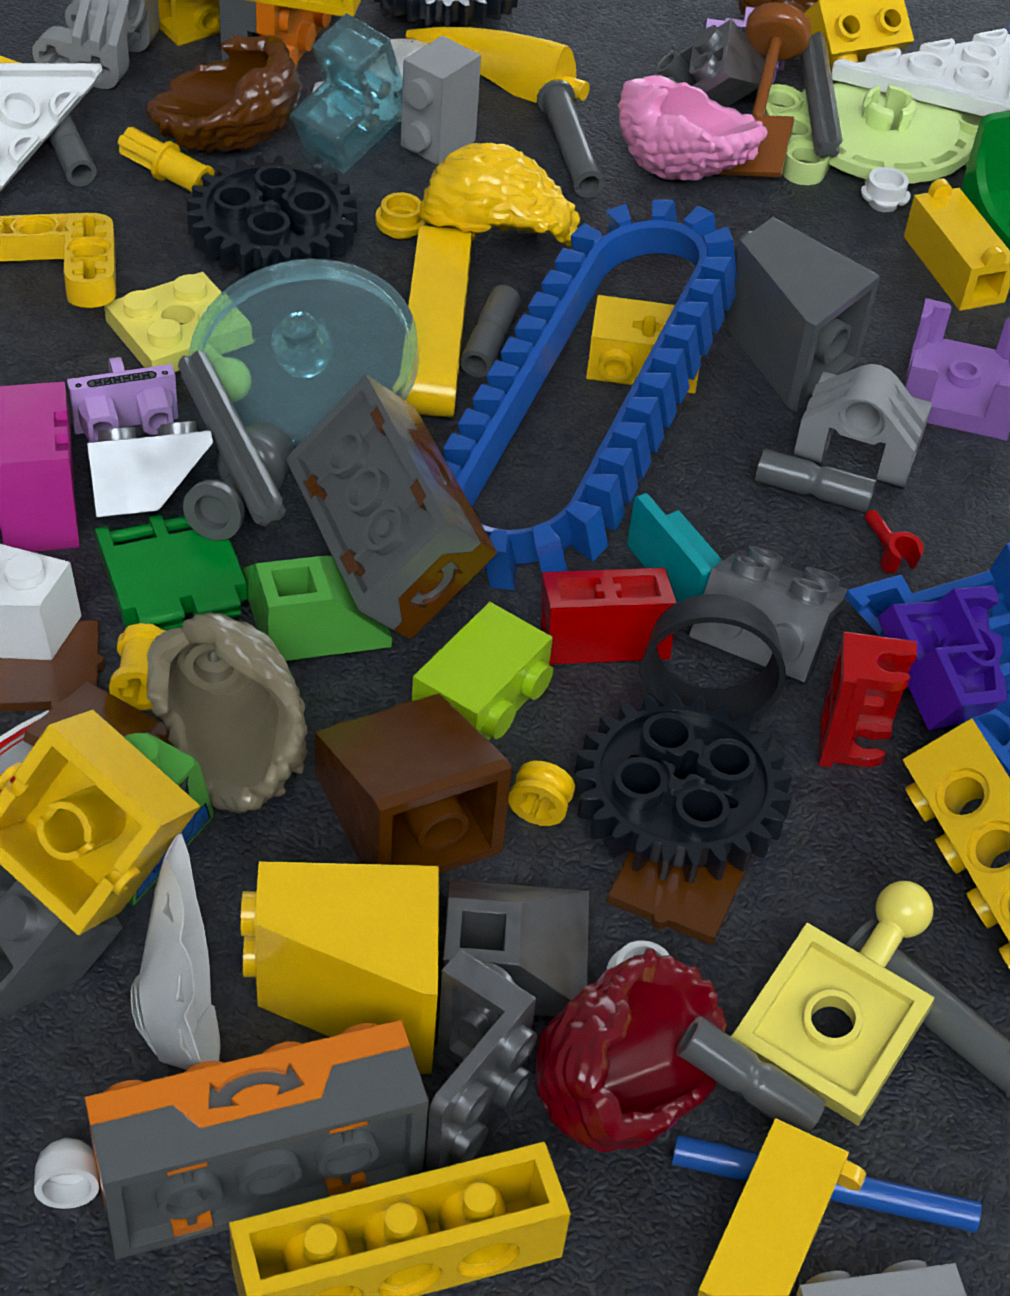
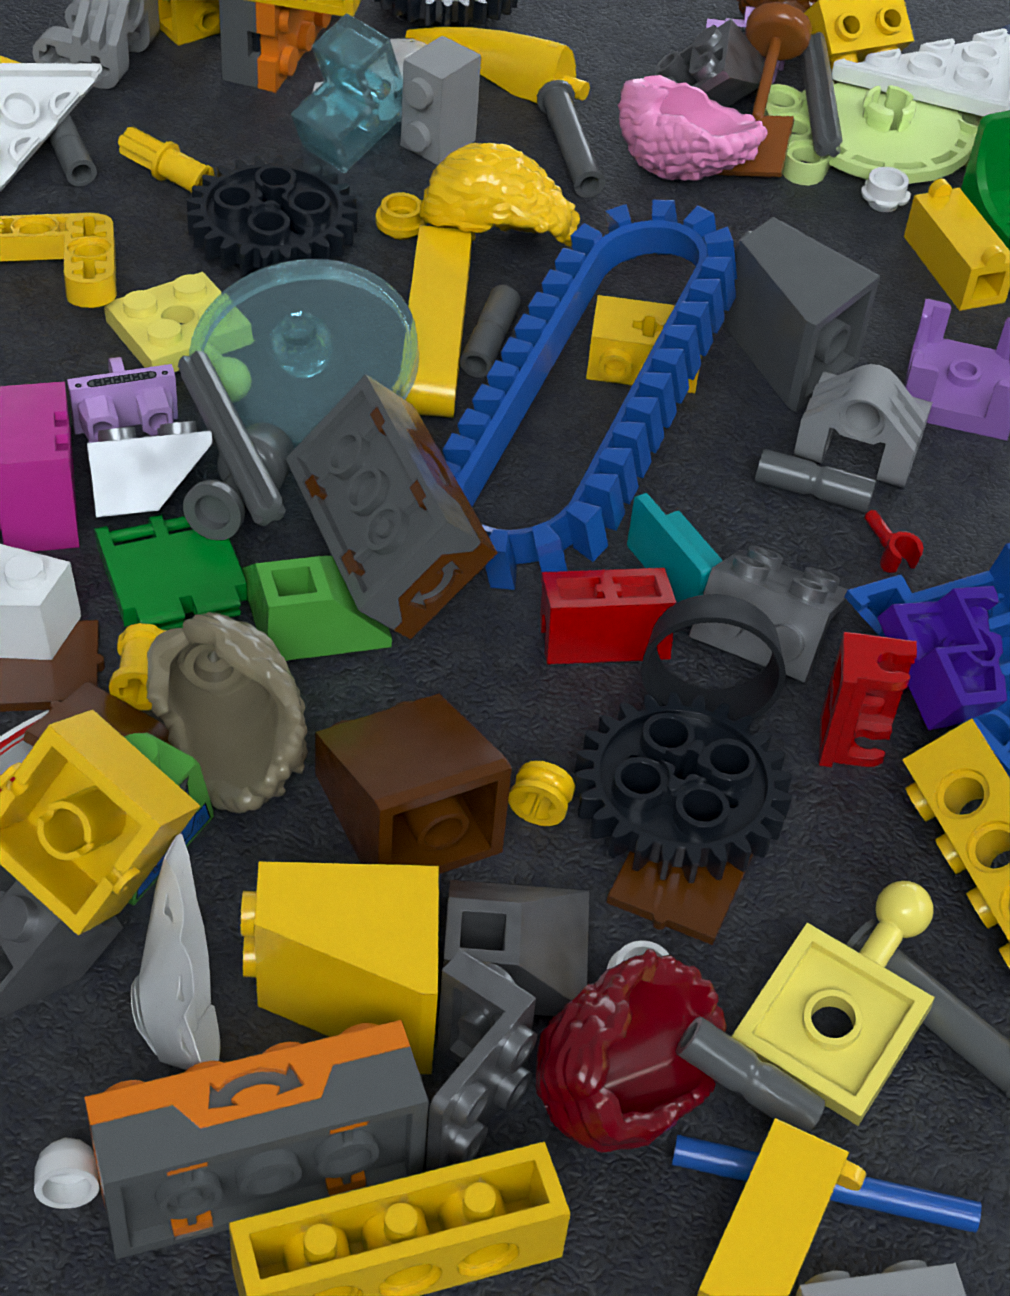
reddish brown hair [146,35,302,152] -> none
lime brick [412,602,553,741] -> none

